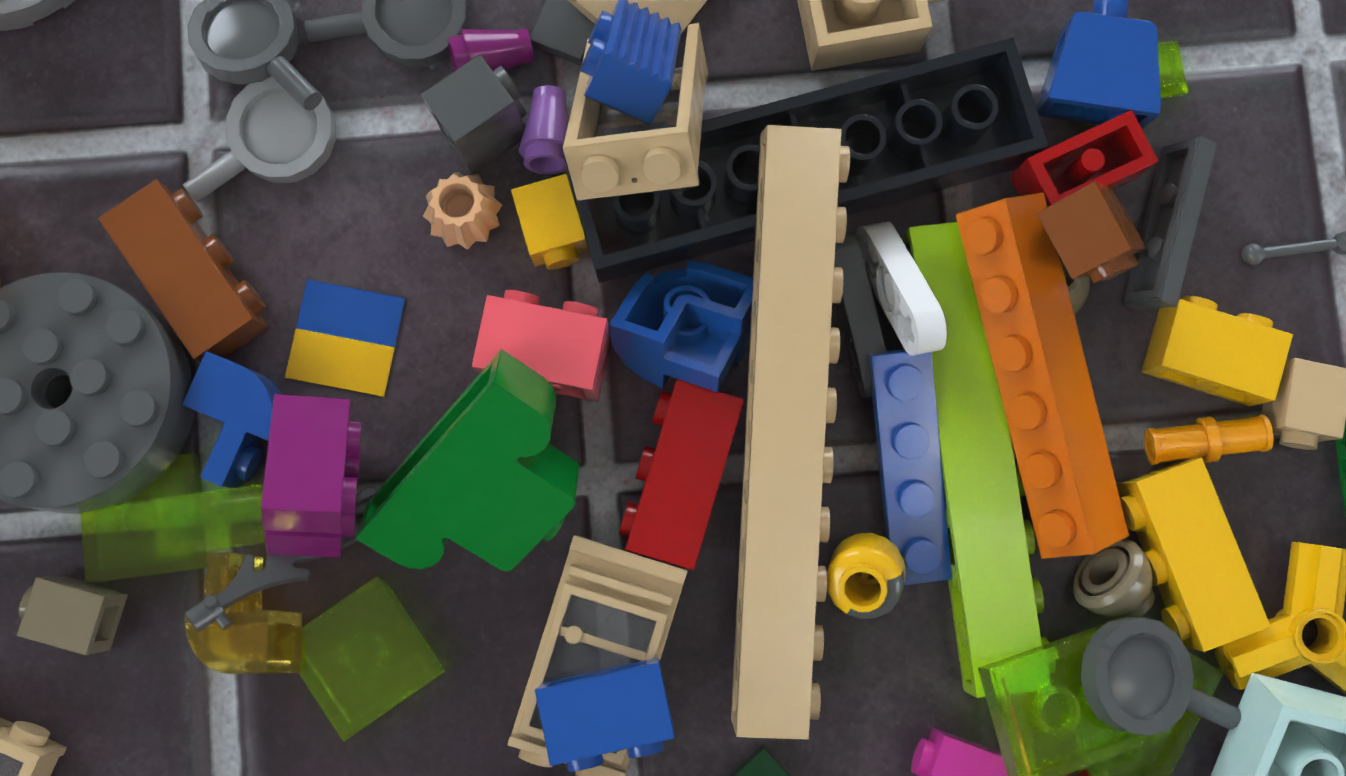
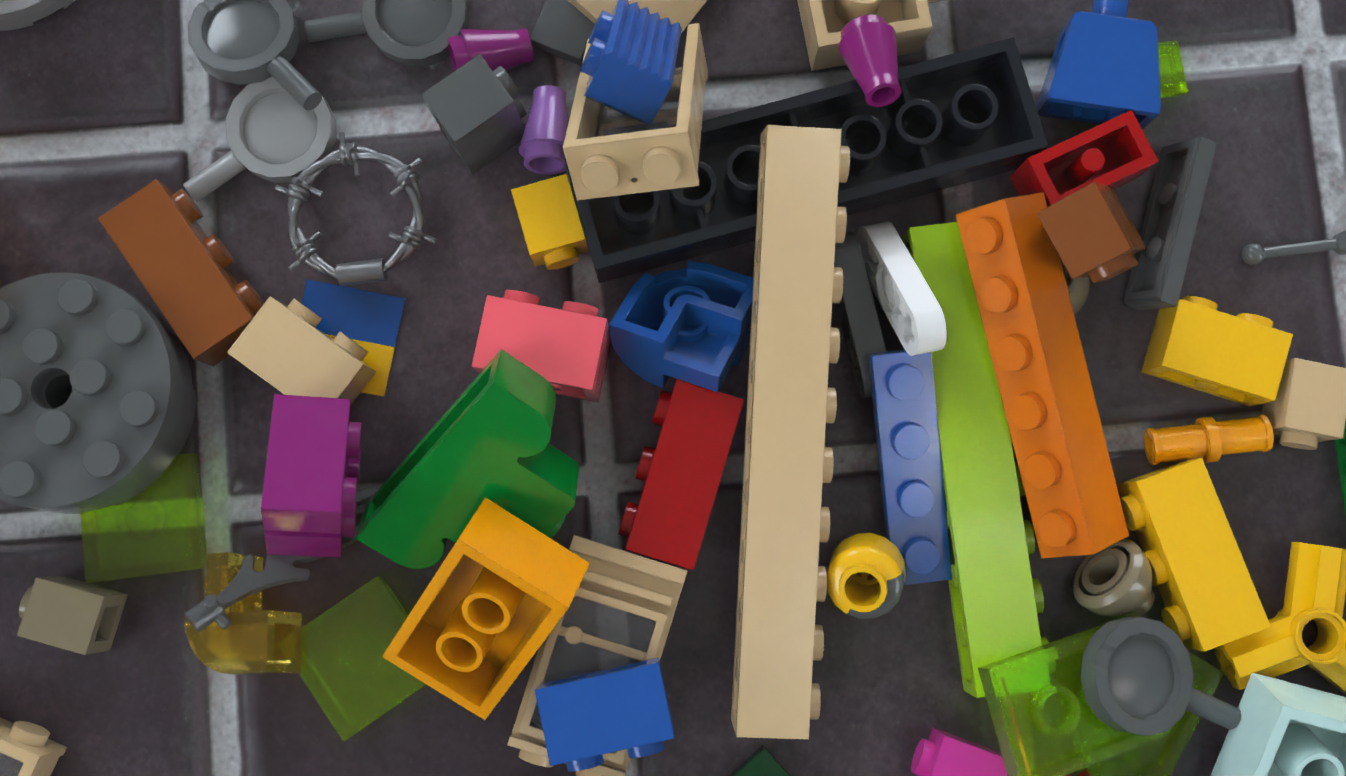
clear neon green tile [151,484,265,559] -> none
blue brick [182,351,282,489] -> none
light nougat piece [423,172,503,250] -> none
none -> tan piece [227,296,376,406]
none -> flat silver piece [275,132,437,286]
none -> light orange brick [382,497,590,720]
none -> magenta cone [838,14,901,107]

